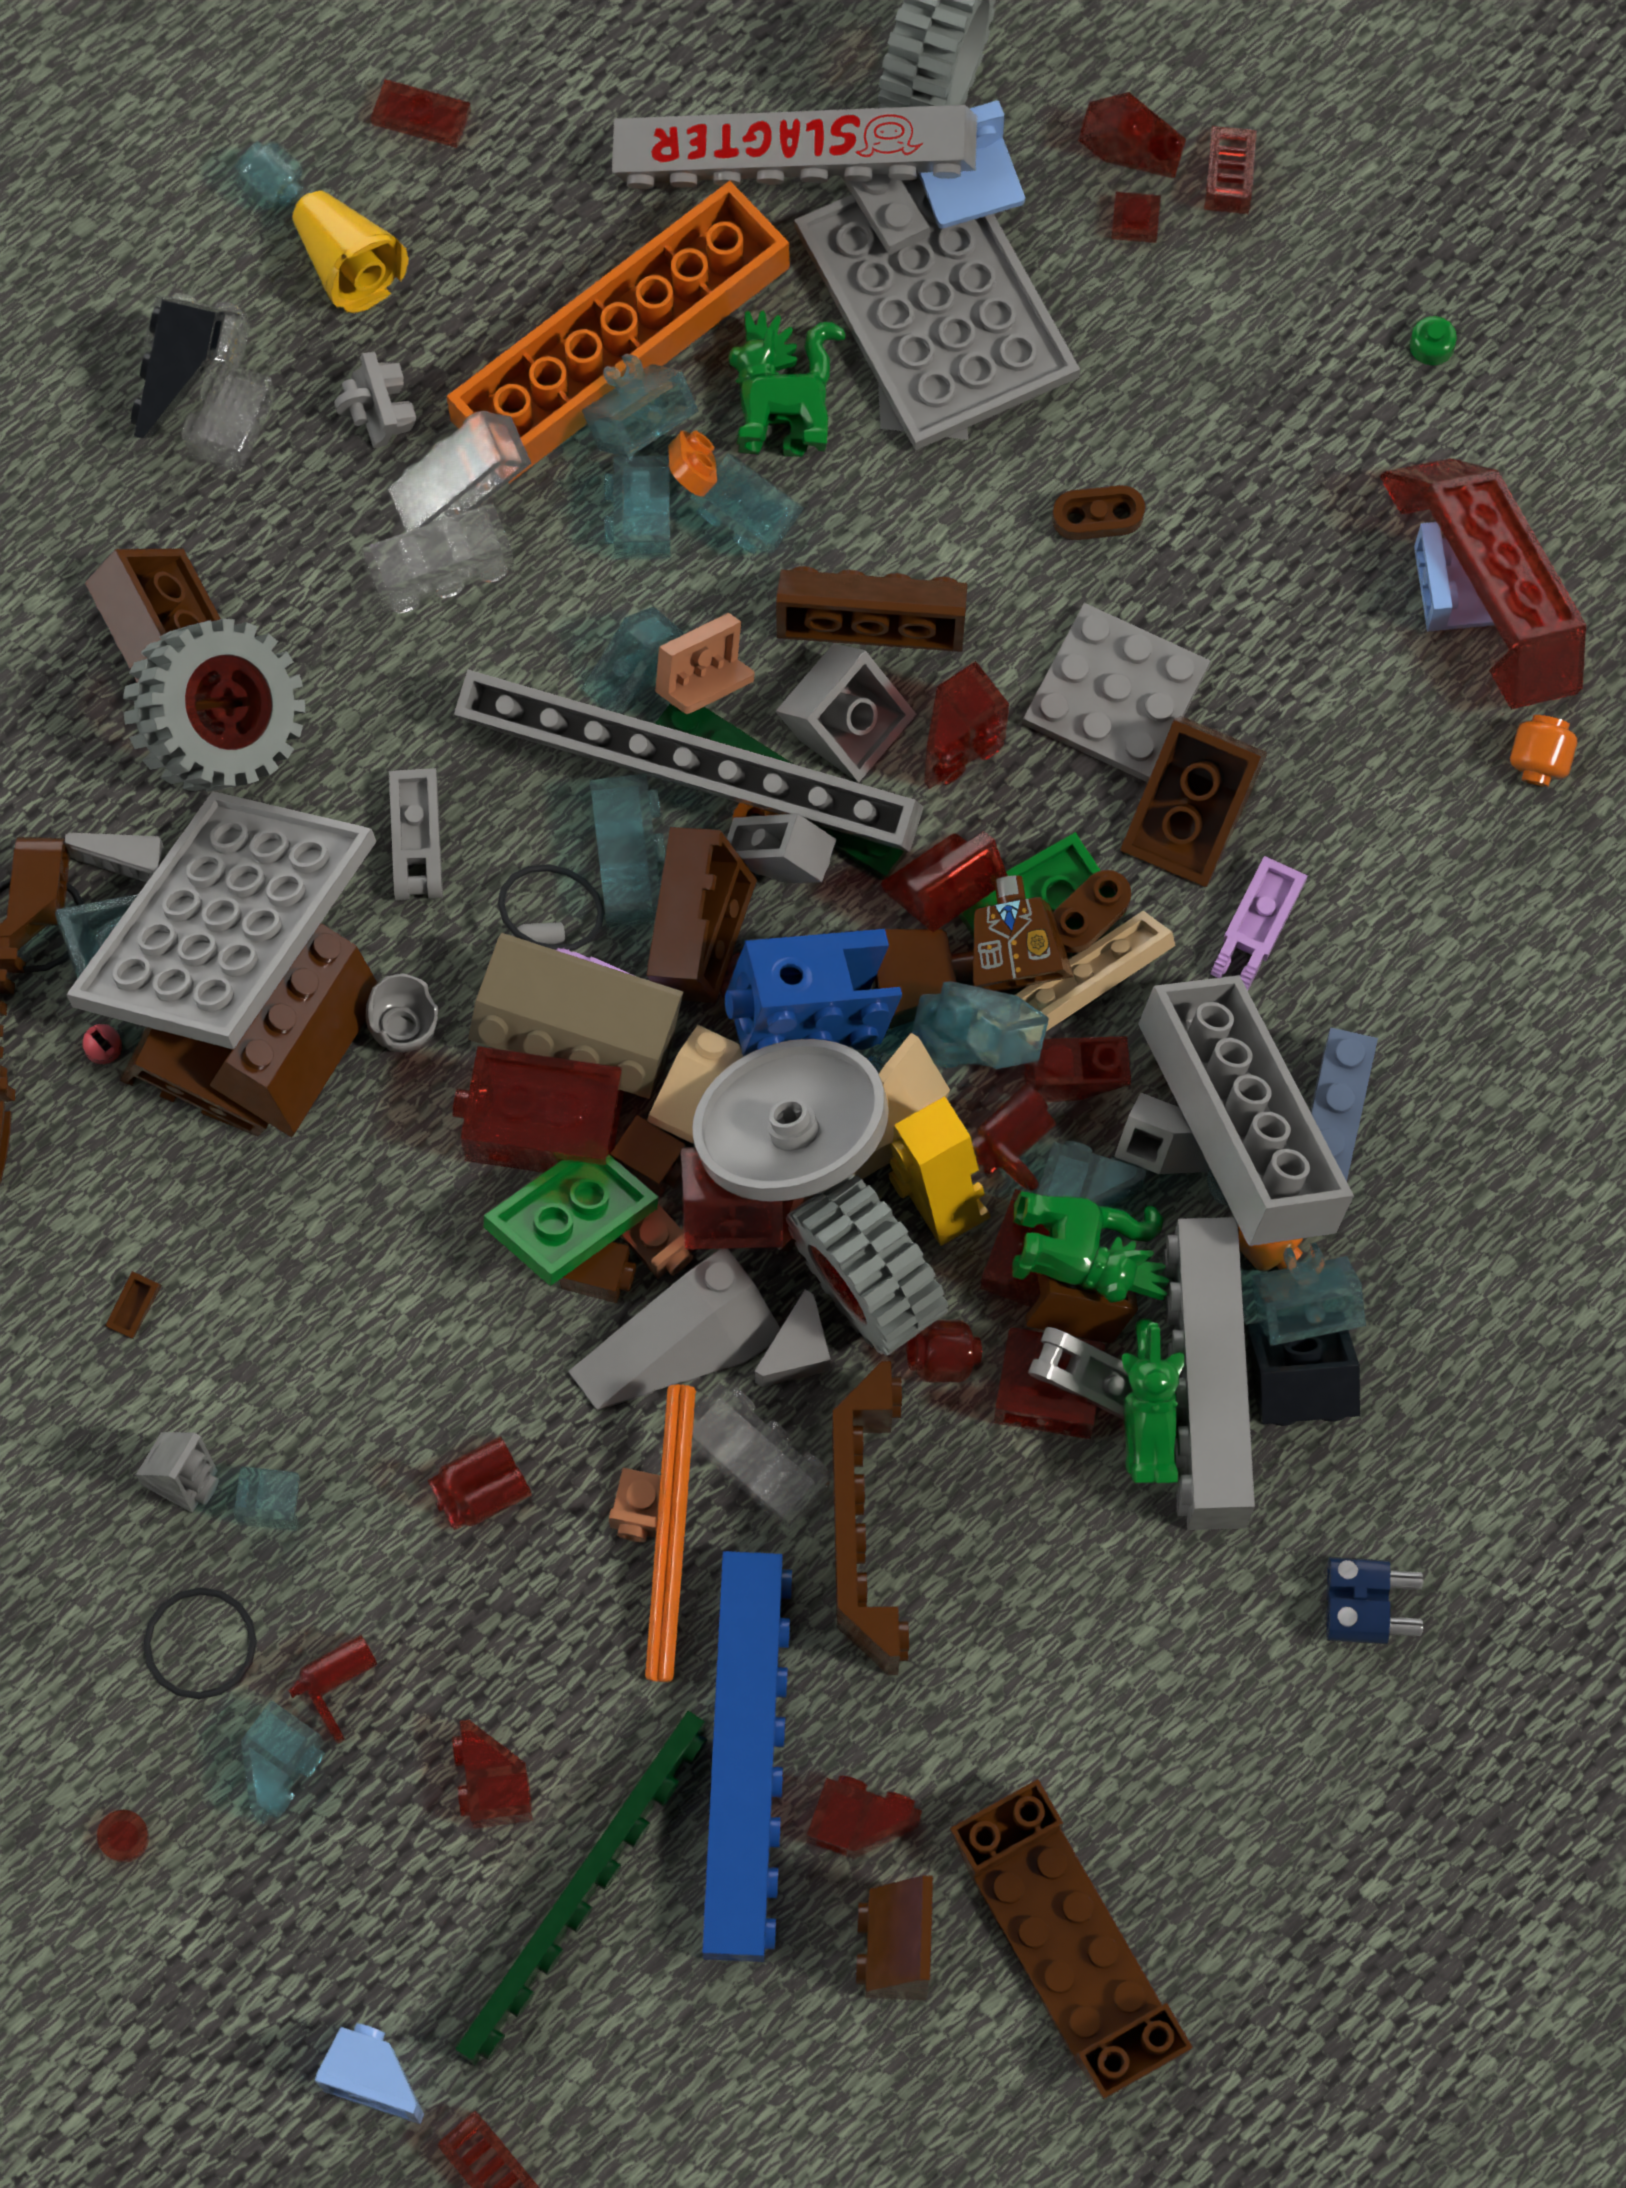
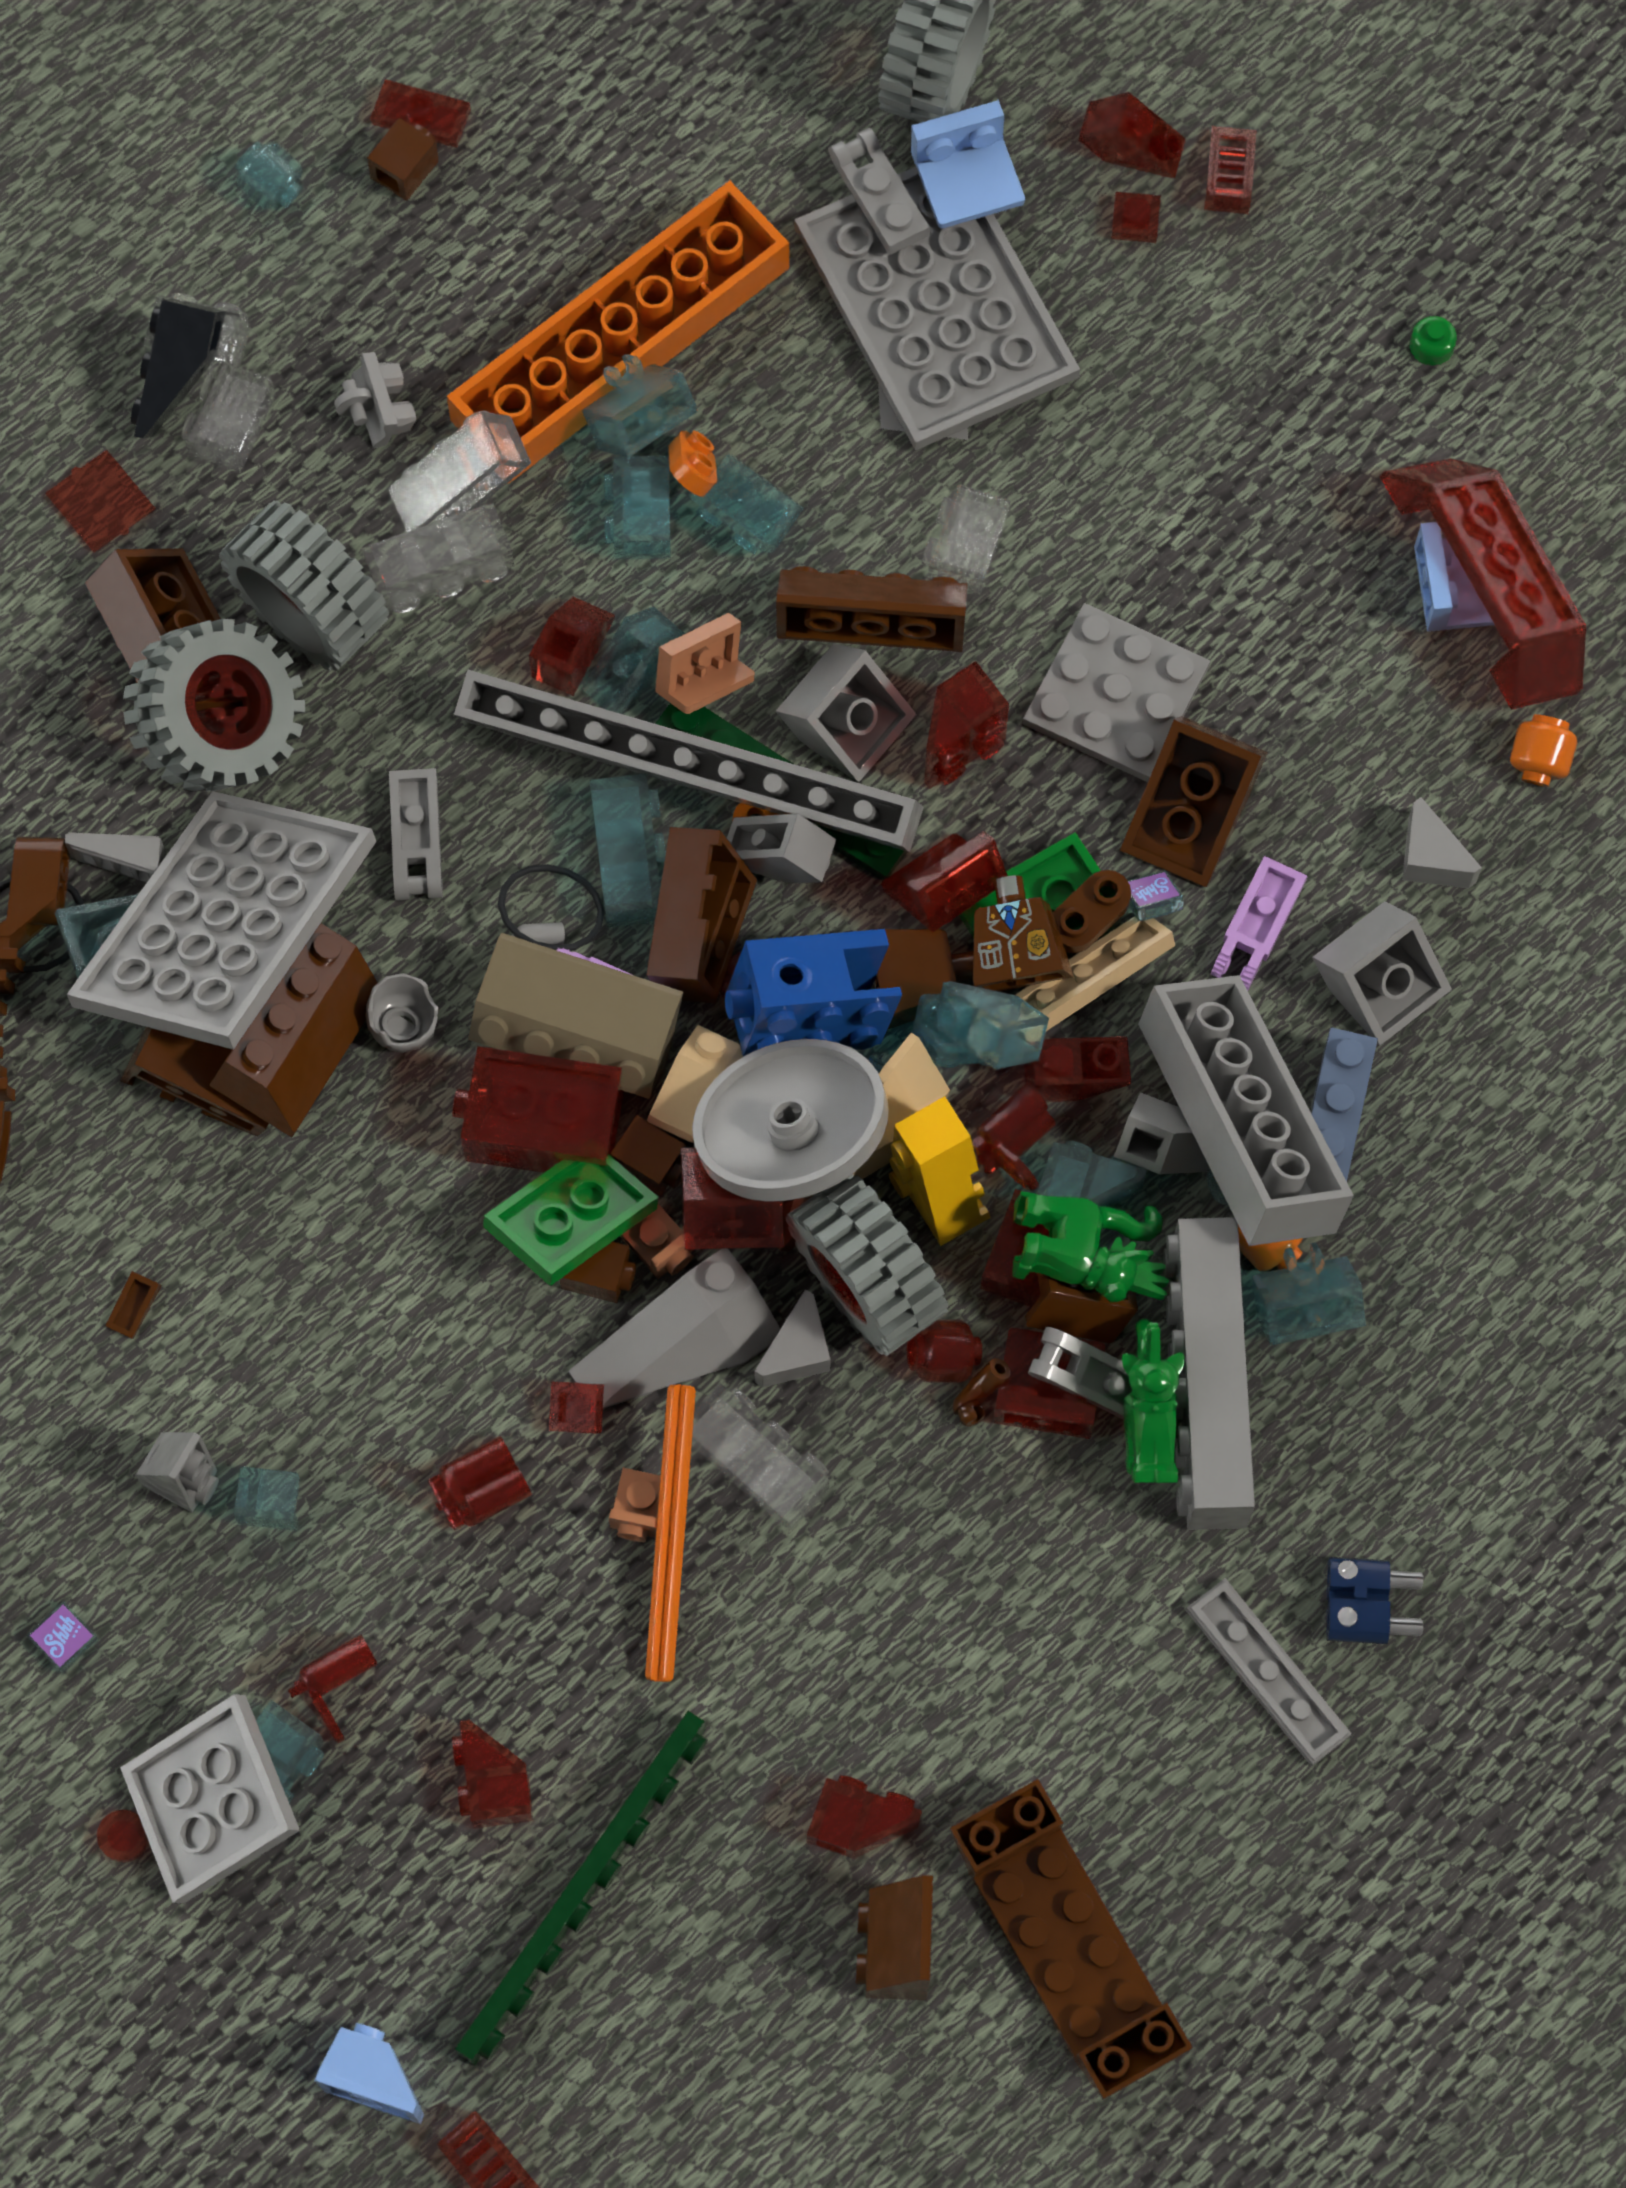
coral hinge [82,1024,122,1064] -> none
black piece [143,1587,257,1700] -> none
yellow cone [292,191,409,313] -> none
light grey brick [612,105,977,189] -> none
blue brick [702,1551,792,1962] -> none
green animal [729,310,846,457] -> none
reddish brown slope [832,1361,909,1675] -> none
reddish brown plate [1052,485,1145,540] -> none
black slope [1247,1316,1360,1426] -> none
none -> tile [26,1601,99,1673]
none -> clear red piece [45,450,155,553]
none -> light grey plate [120,1694,300,1903]
none -> light grey wheel [219,501,389,671]
none -> reddish brown brick [367,118,439,201]
none -> clear red slope [529,596,615,696]
none -> clear red plate [549,1381,604,1434]
none -> clear brick [922,484,1011,597]
none -> reddish brown arm [953,1358,1011,1427]
none -> tile [1128,870,1184,922]
none -> light grey tile [1186,1578,1352,1767]
none -> light grey slope [1312,901,1452,1046]
none -> light grey slope [1402,797,1482,888]

